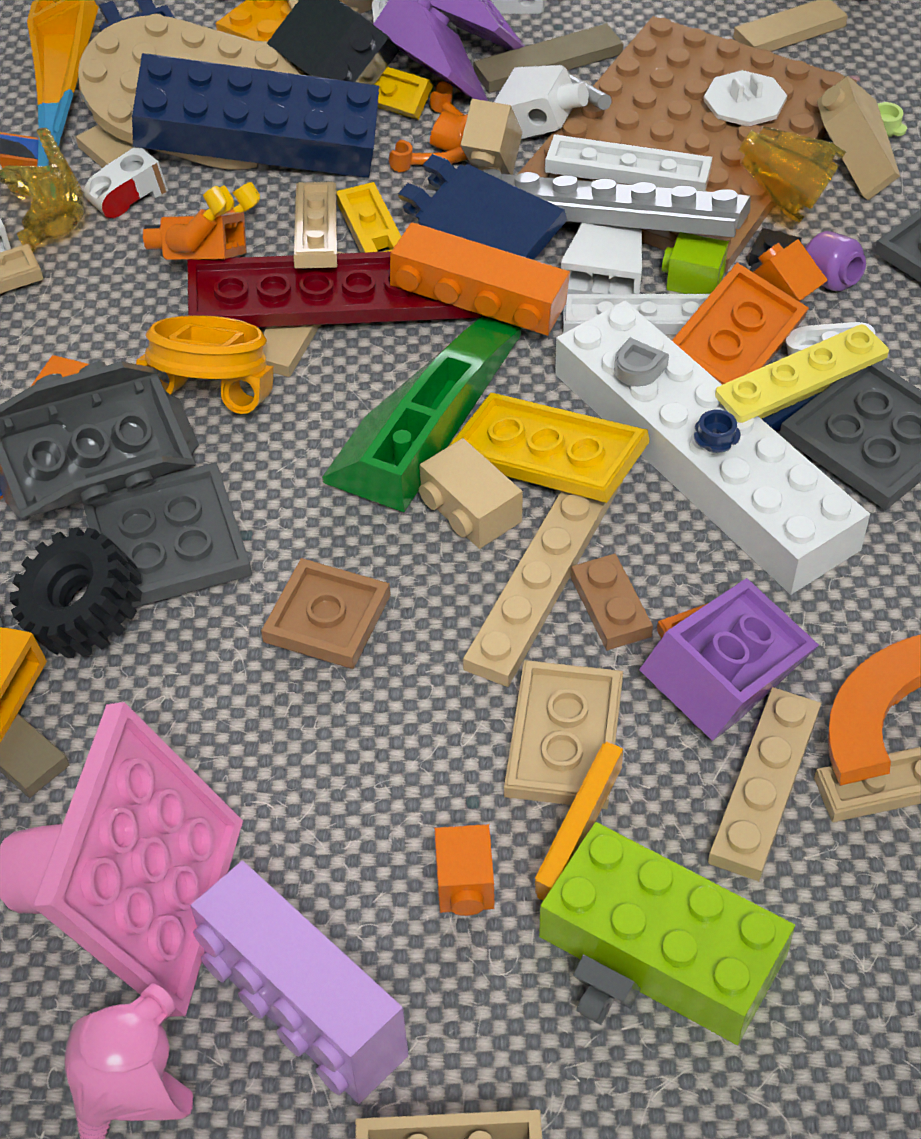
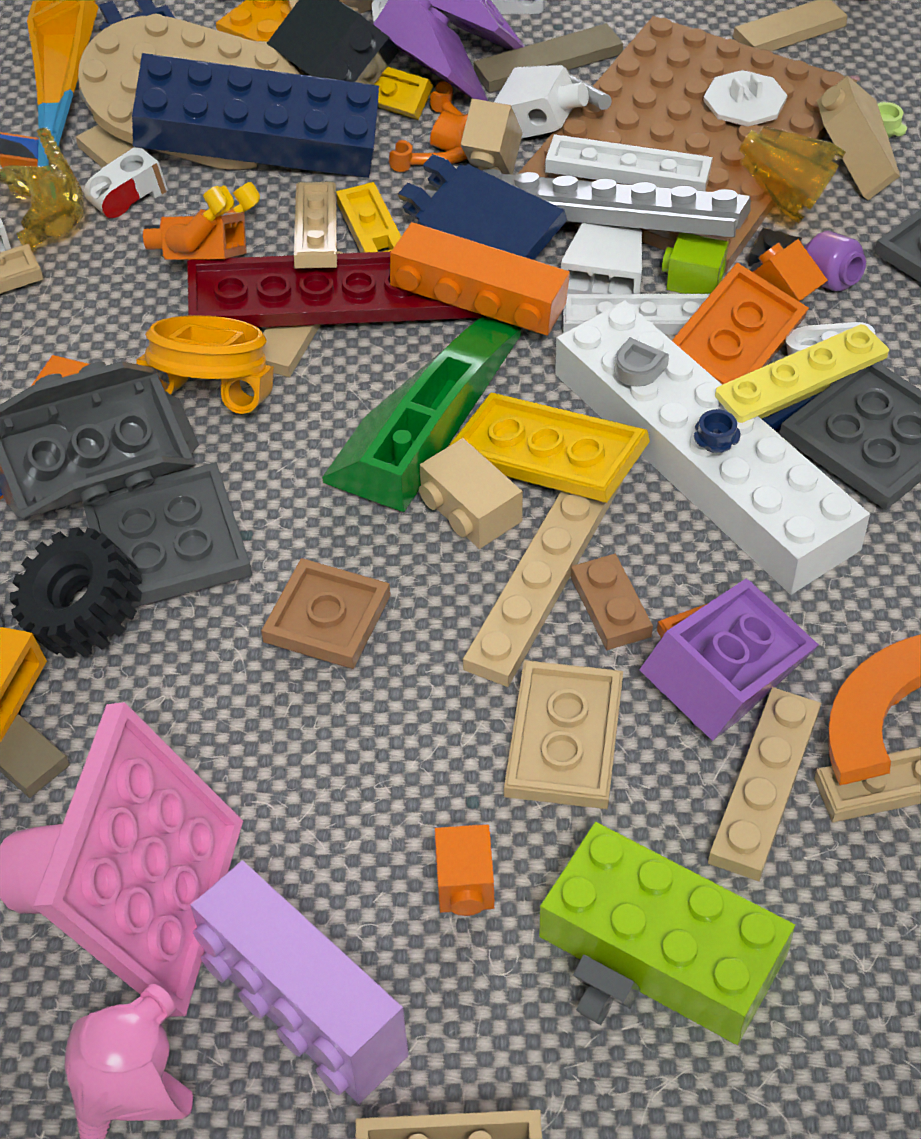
light orange tile [535,741,623,901] -> none

